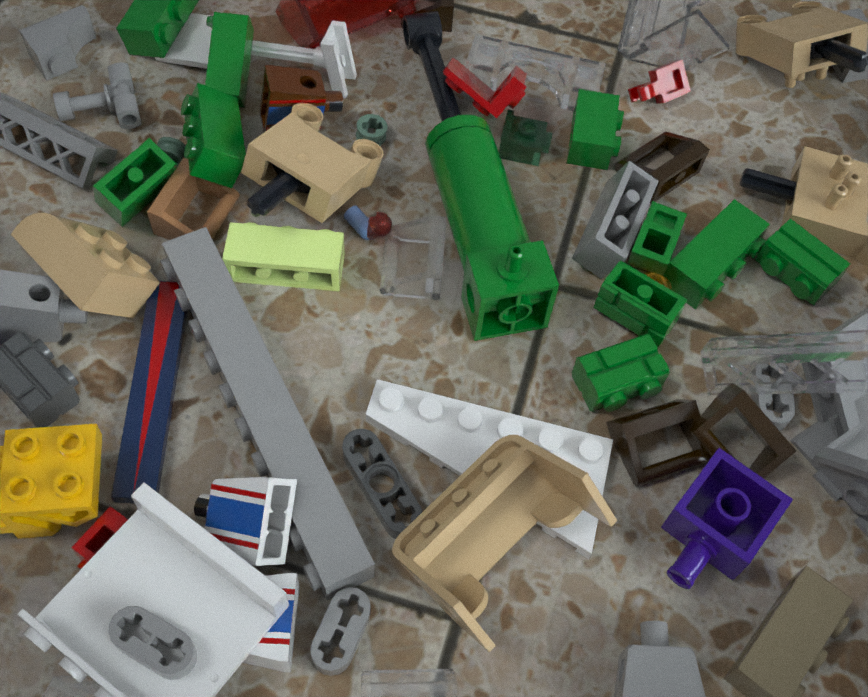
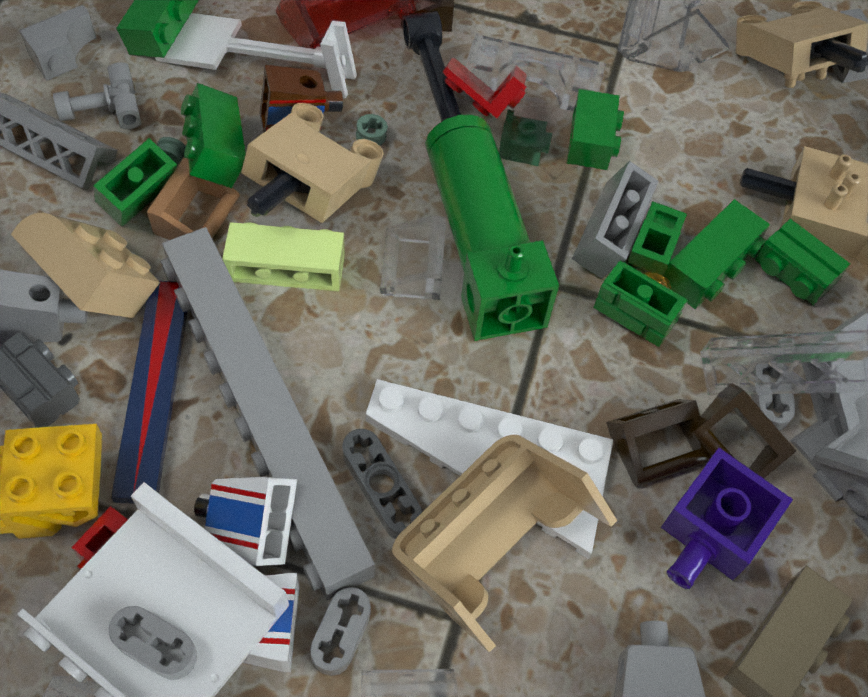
green brick [205,12,254,108] -> none
arm [344,206,392,240] -> none
green brick [571,334,670,412] -> none
dark brown tile [614,132,710,204] -> none
plate [628,60,691,104] -> none

